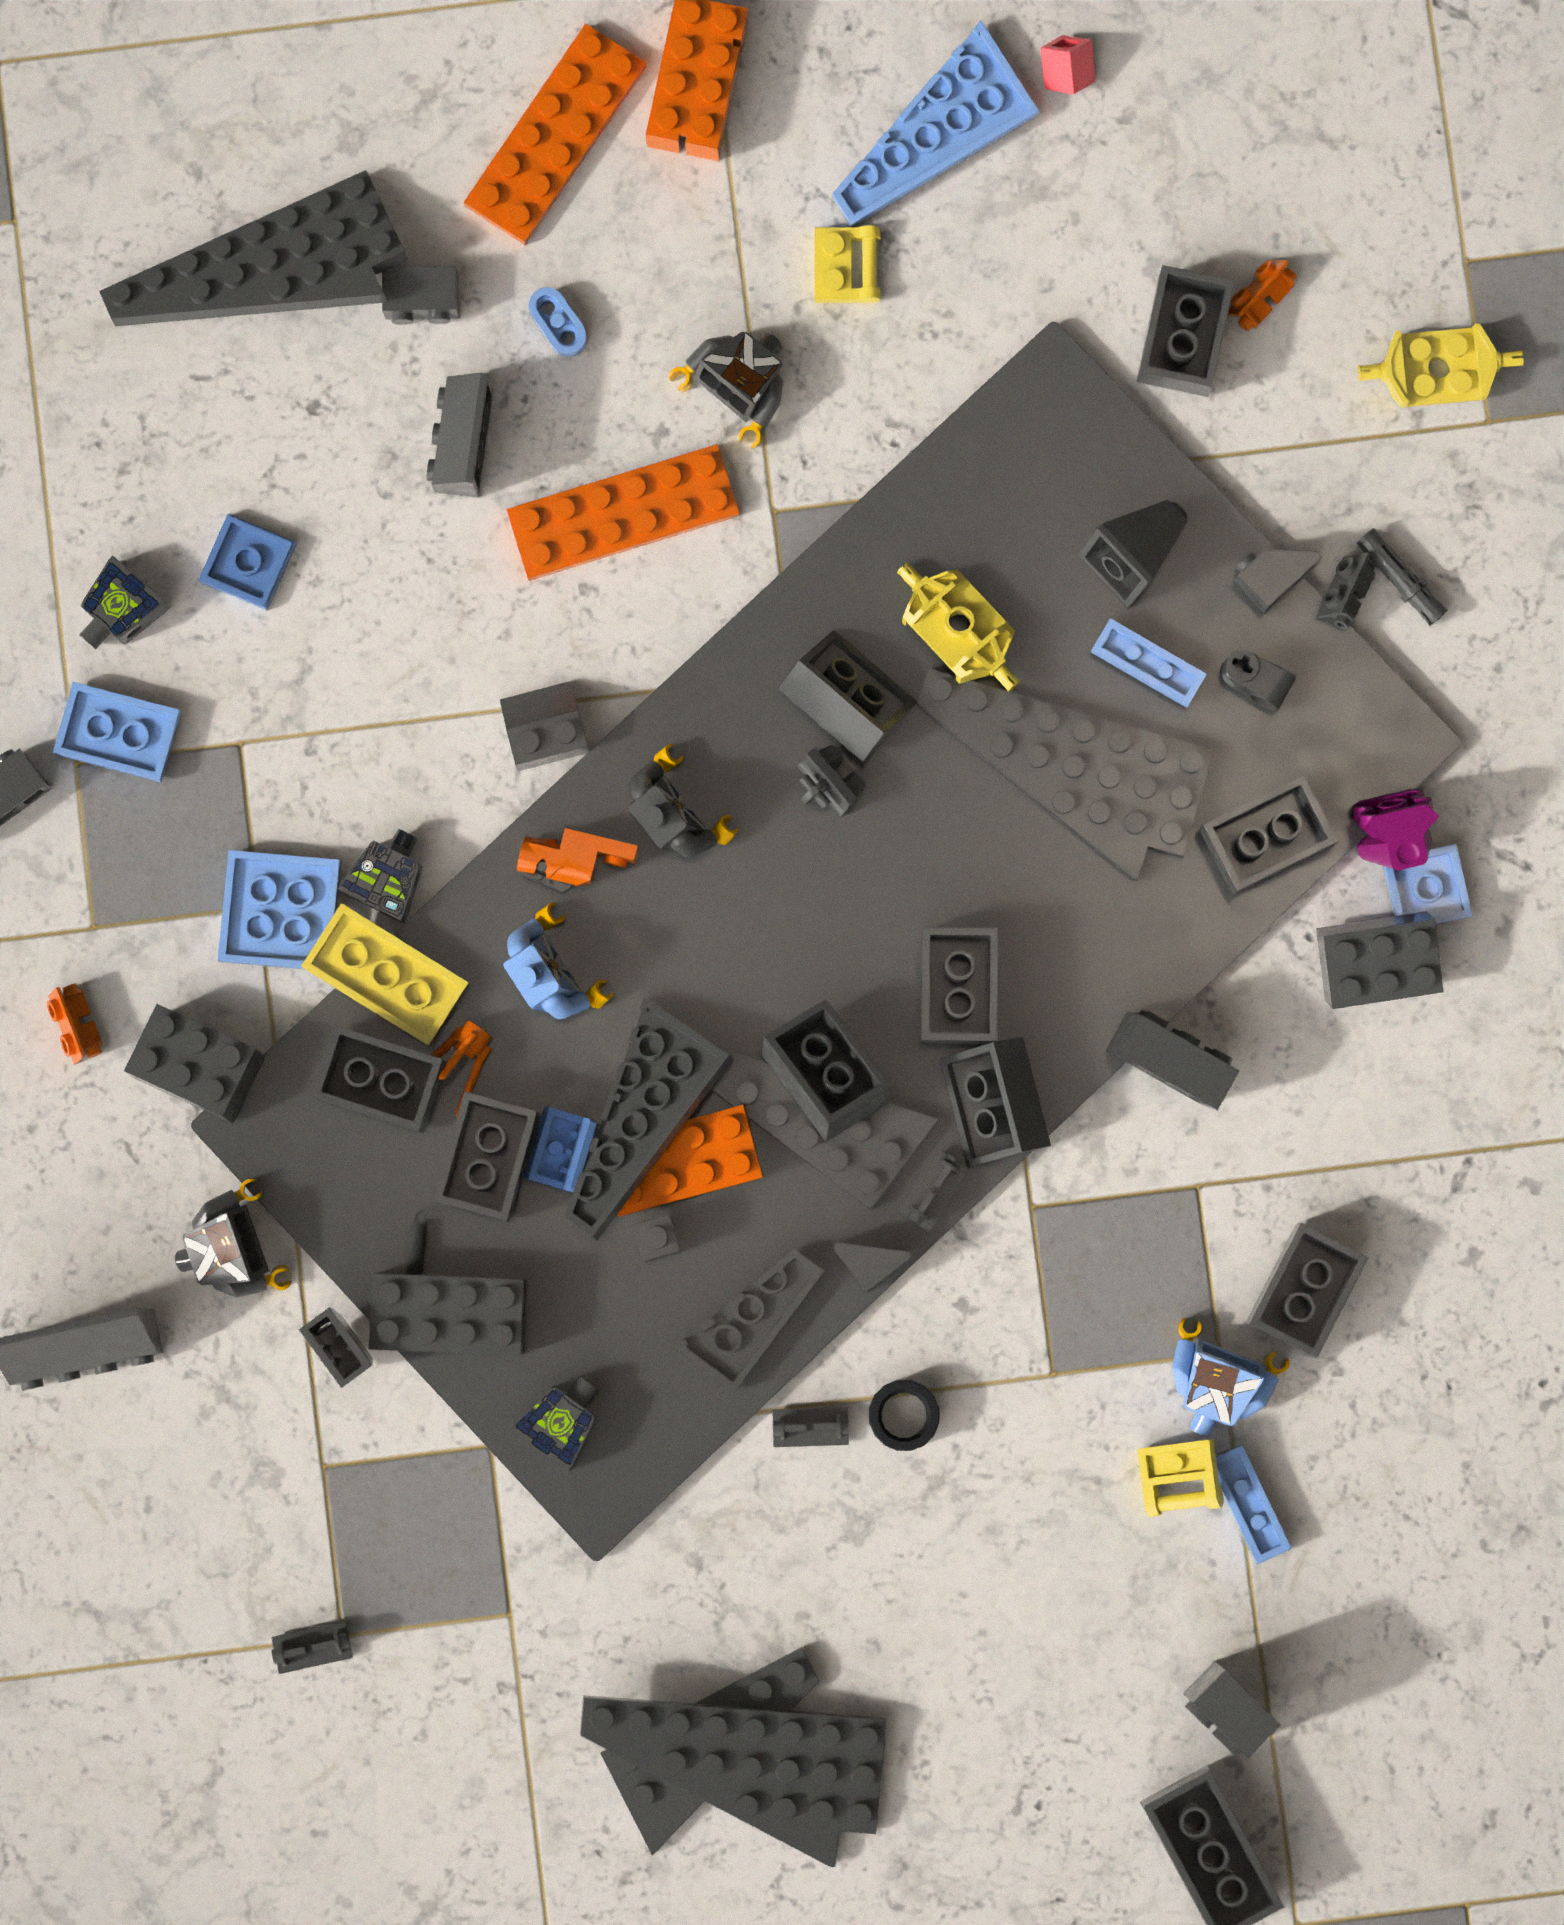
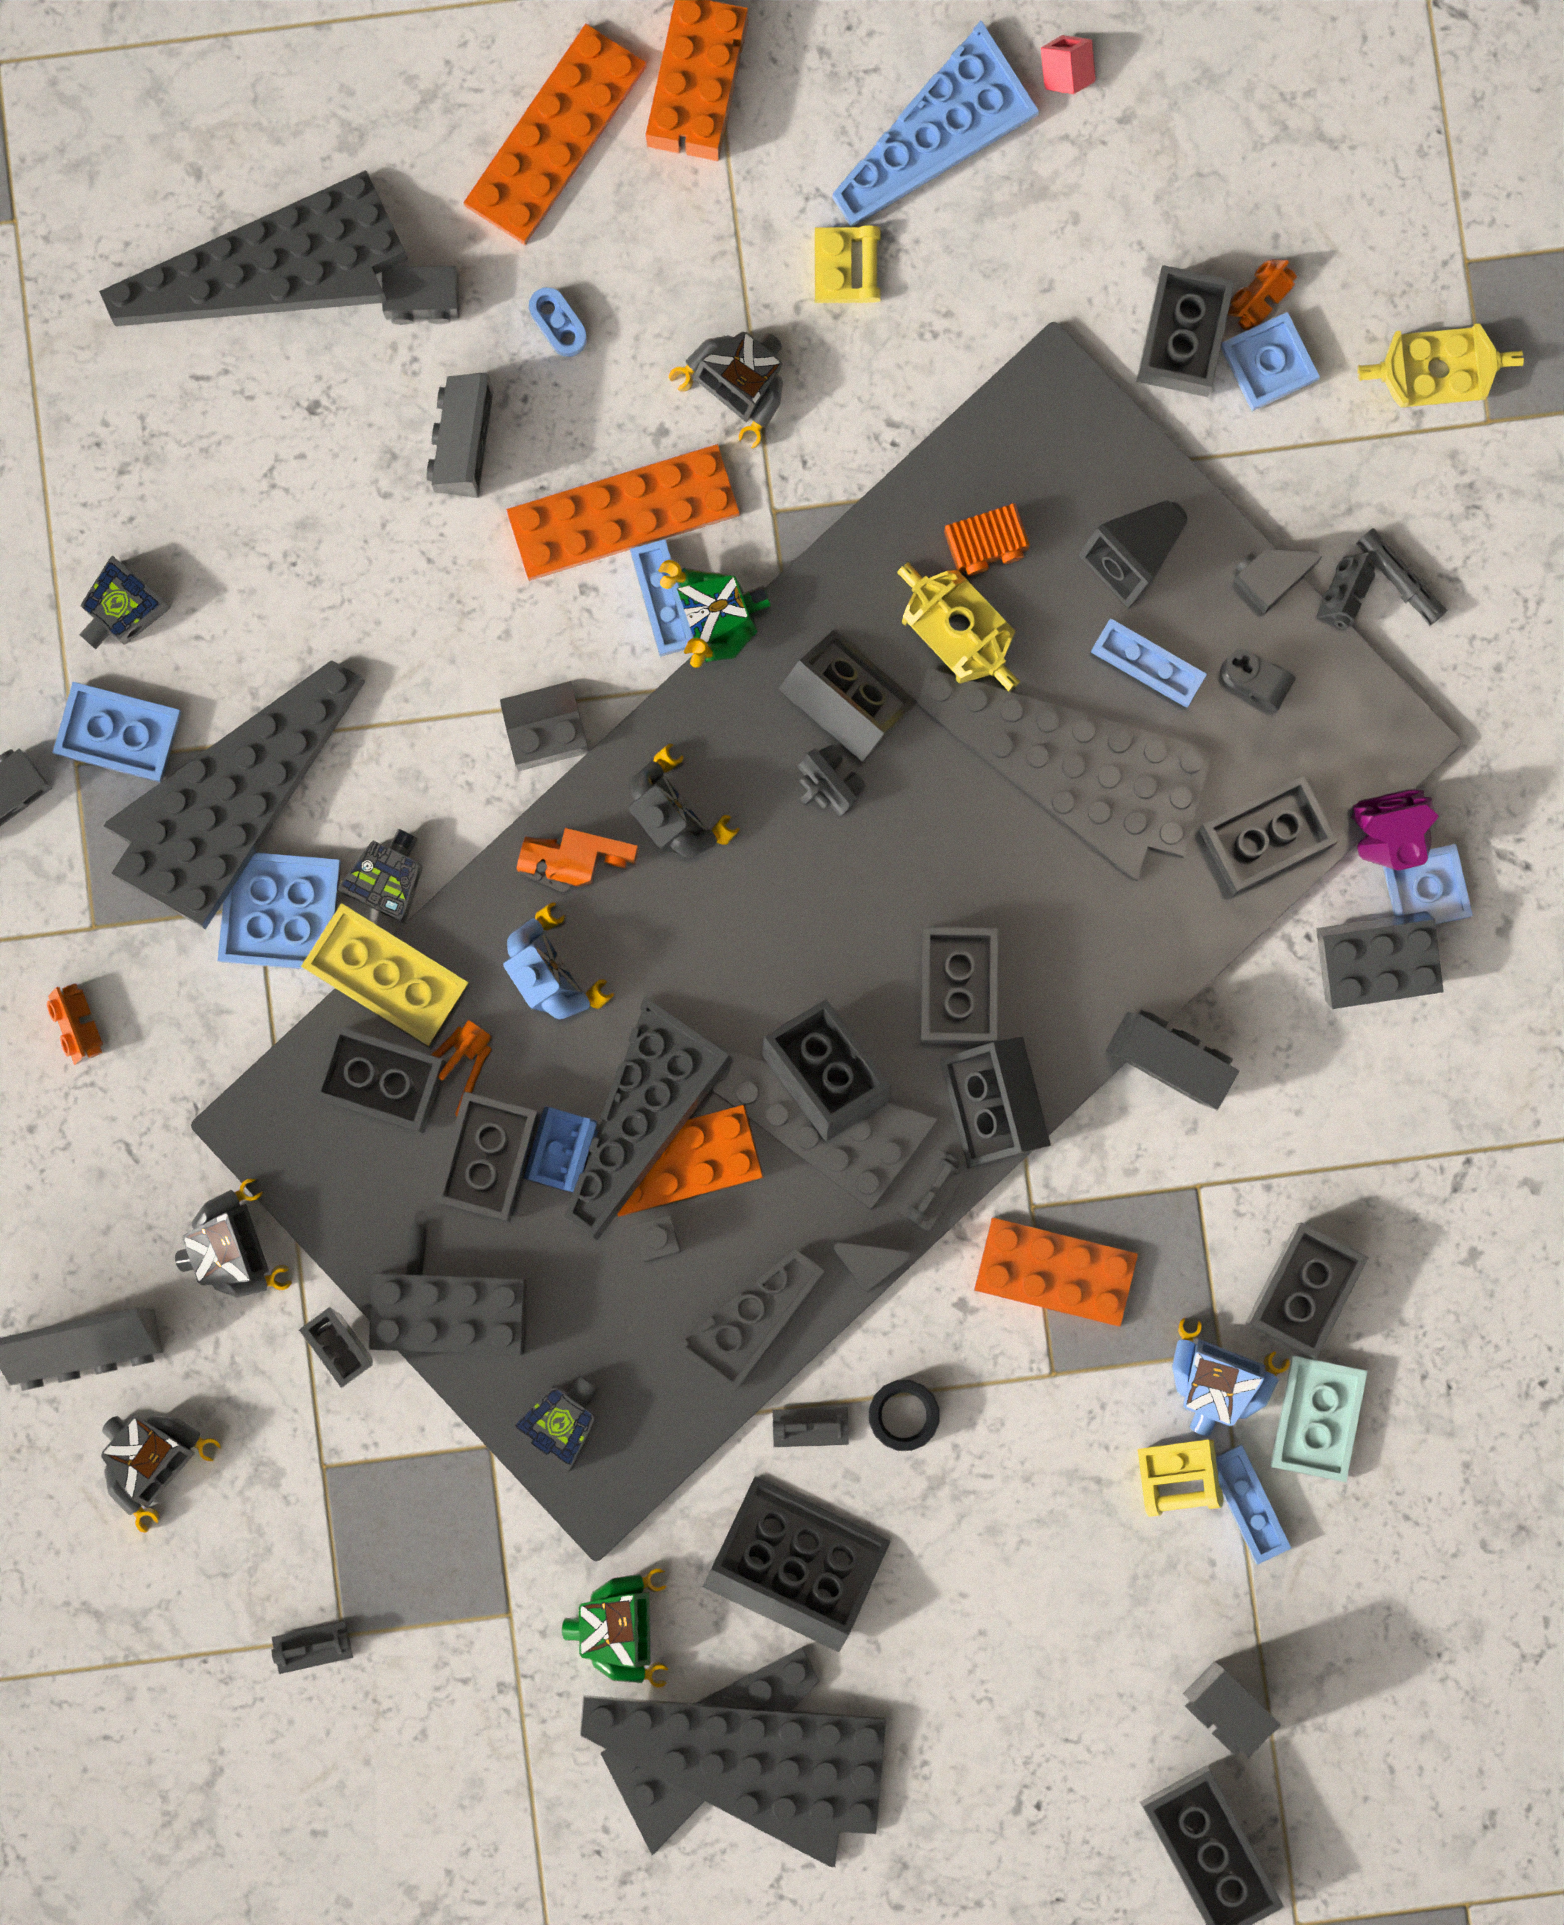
dark grey brick [124,1004,266,1123] -> none
medium blue tile [198,513,297,611] -> none
none -> dark grey torso [101,1415,221,1533]
none -> dark grey wing [104,660,365,930]
none -> green torso [562,1569,669,1688]
none -> light blue plate [630,539,693,657]
none -> torso [658,560,771,668]
none -> dark grey slope [703,1476,891,1652]
none -> orange brick [944,503,1030,576]
none -> orange plate [974,1217,1138,1327]
none -> light blue plate [1221,312,1320,411]
none -> light aqua plate [1270,1356,1368,1482]

